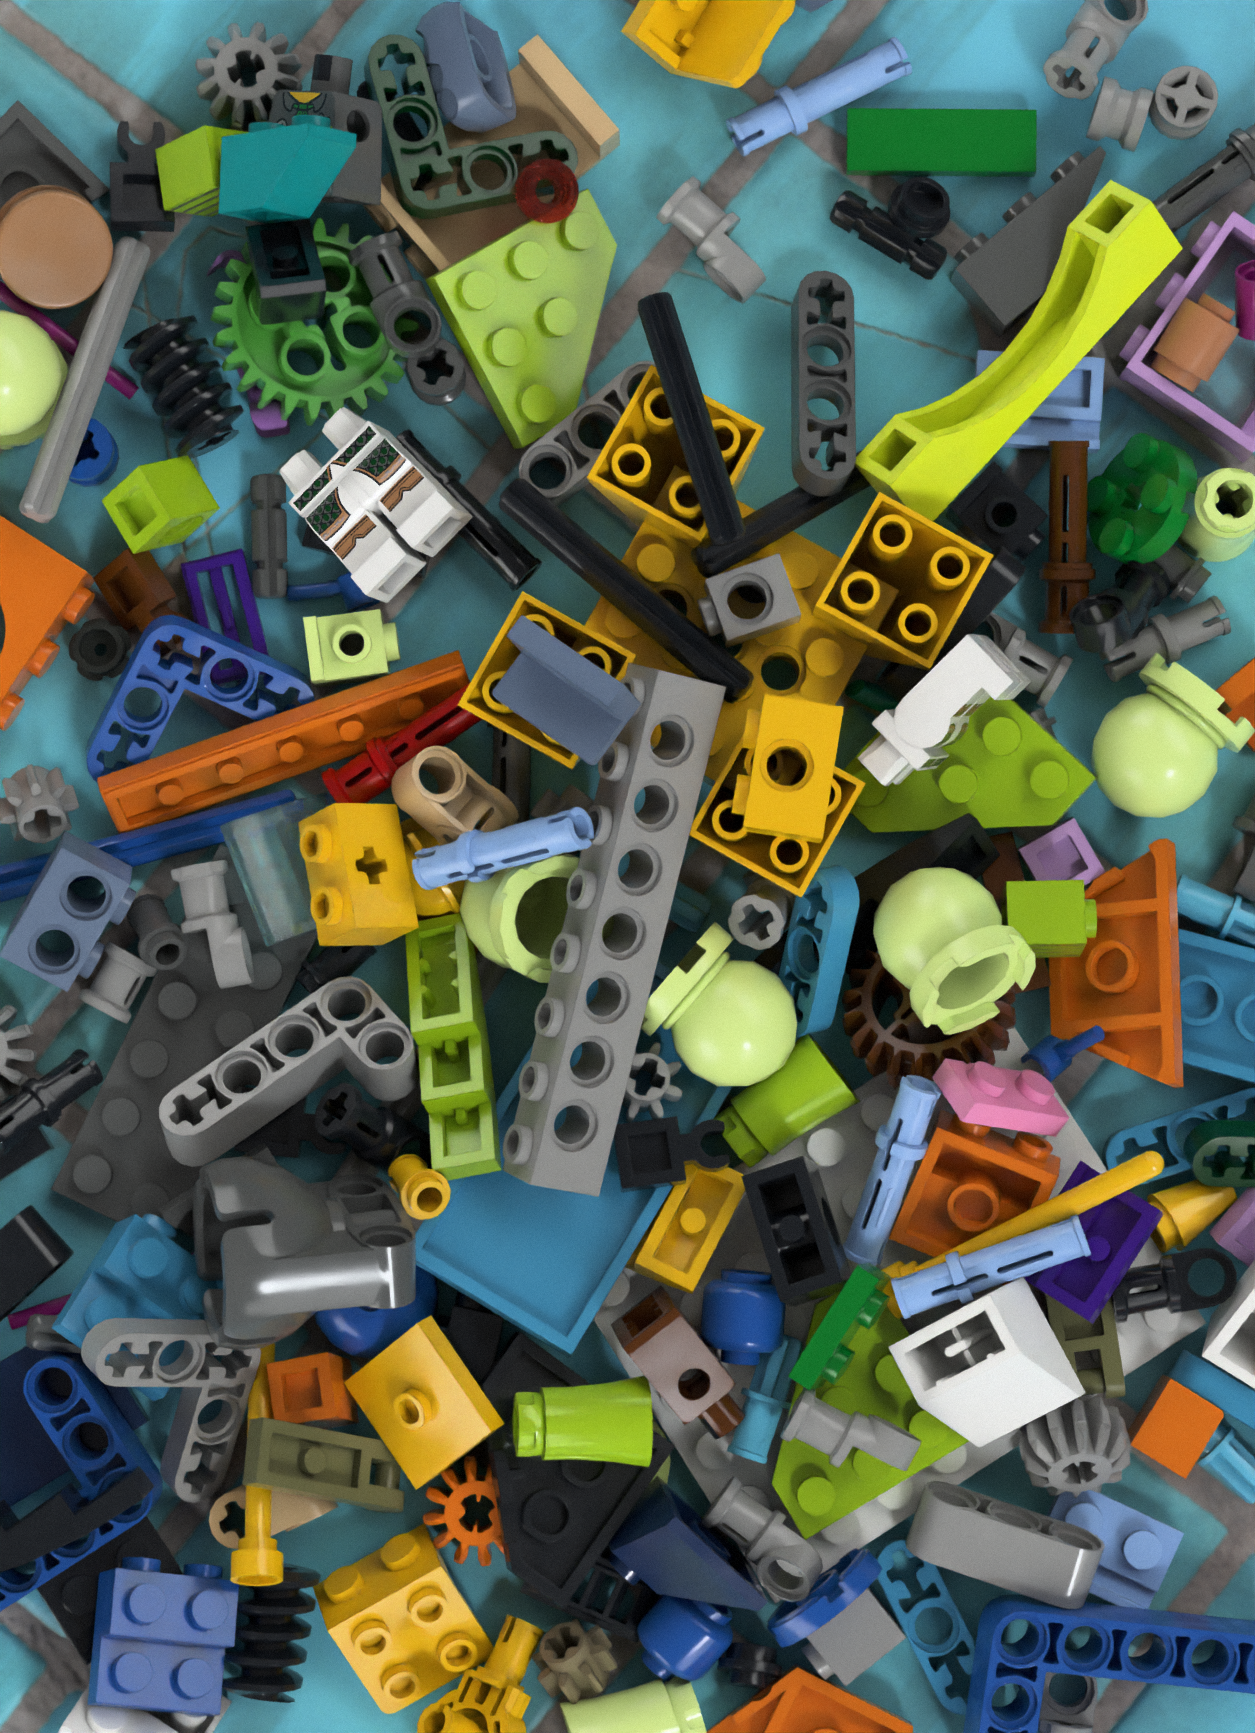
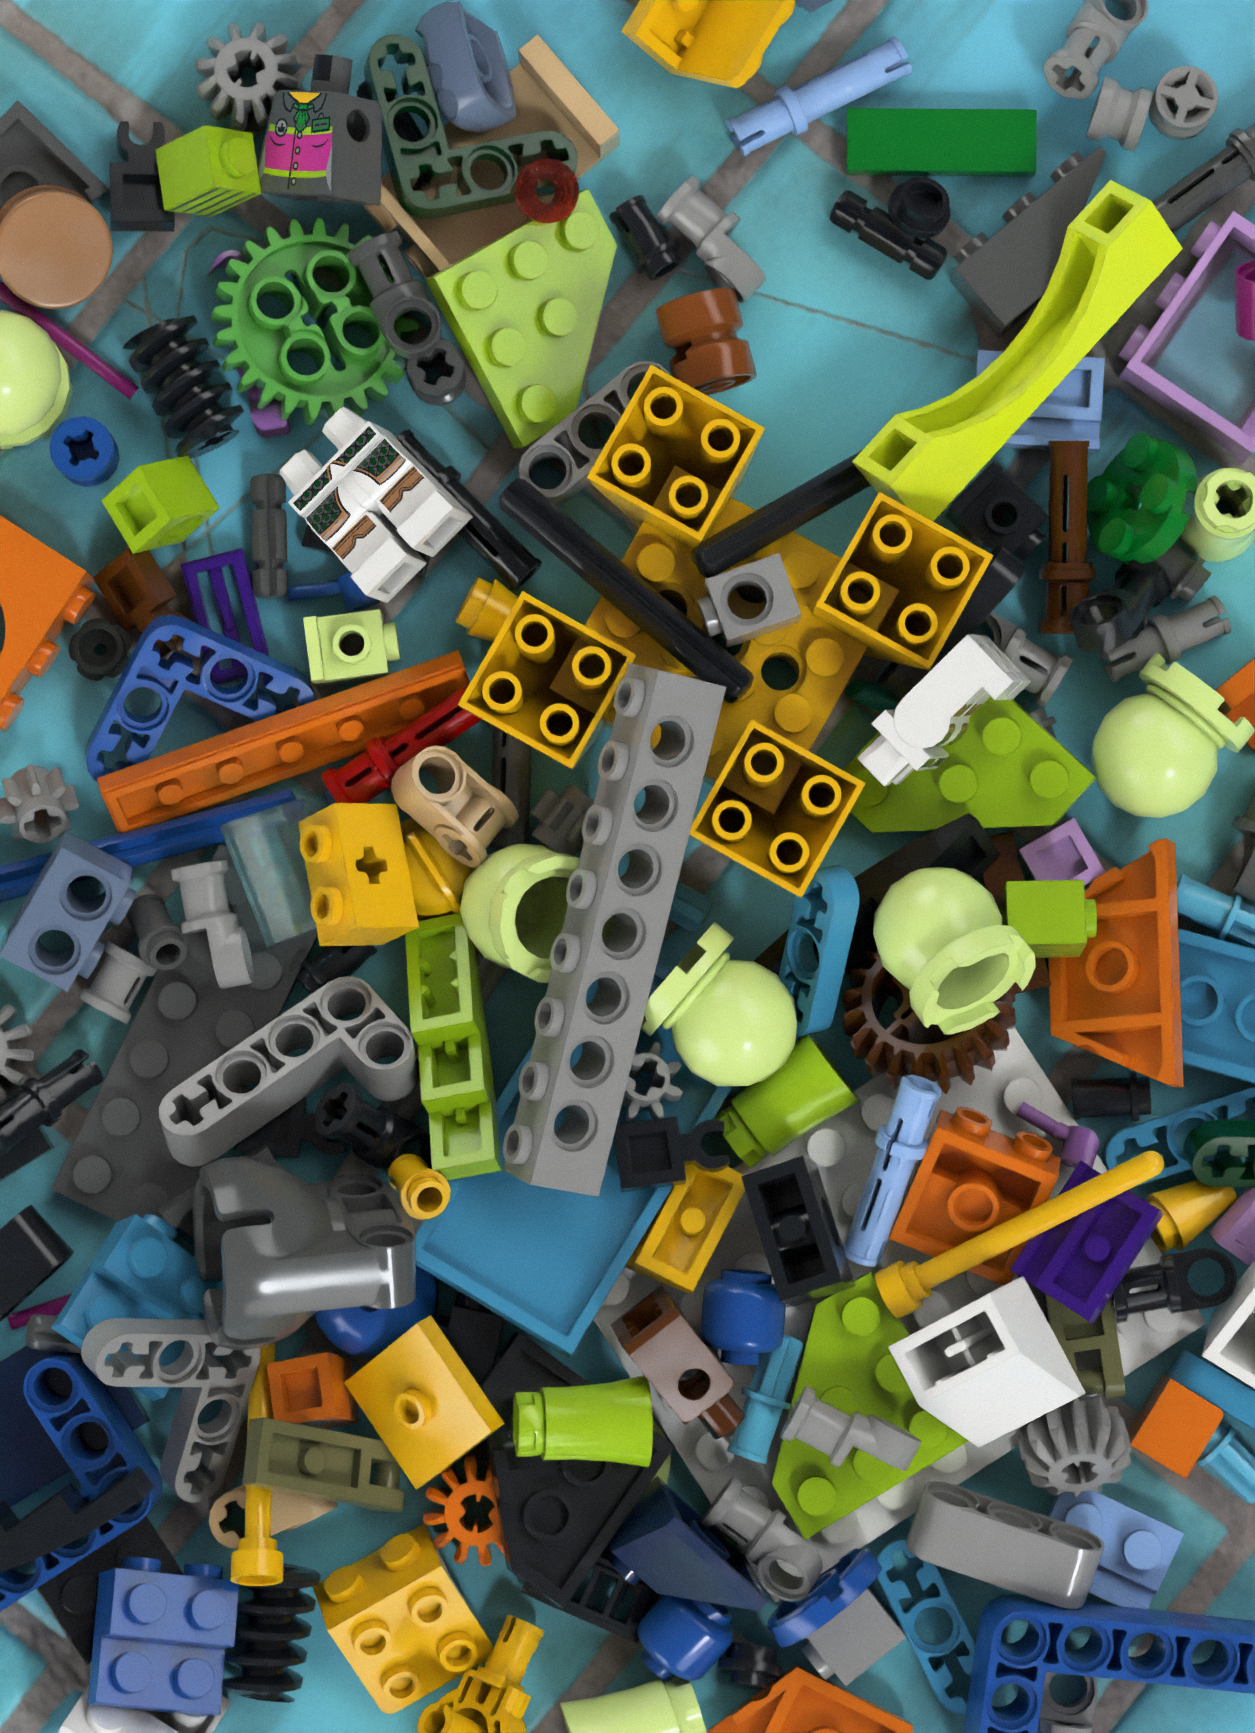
light grey axle [19,236,150,523] -> none
teal slope [218,115,357,224] -> none
black slope [245,219,326,325] -> none
light blue pin [412,807,594,890] -> none
sand blue panel [492,615,641,765] -> none
dark tan gear [532,1619,617,1704] -> none
black axle [638,292,746,546] -> none
light grey connector [728,870,796,950] -> none
yellow brick [731,694,844,843] -> none
green plate [788,1263,891,1391] -> none
dark grey beam [791,271,856,497] -> none
light blue pin [891,1214,1092,1319] -> none
bright pink plate [932,1058,1070,1137] -> none
blue hand [1021,1025,1105,1082] -> none
nougat brick [1150,293,1240,393] -> none
none -> yellow cone [455,577,519,642]
none -> black pin [609,195,682,281]
none -> dark orange wheel [656,288,757,396]
none -> medium lavender hand [1016,1102,1099,1169]
none -> black pin [1071,1071,1151,1121]

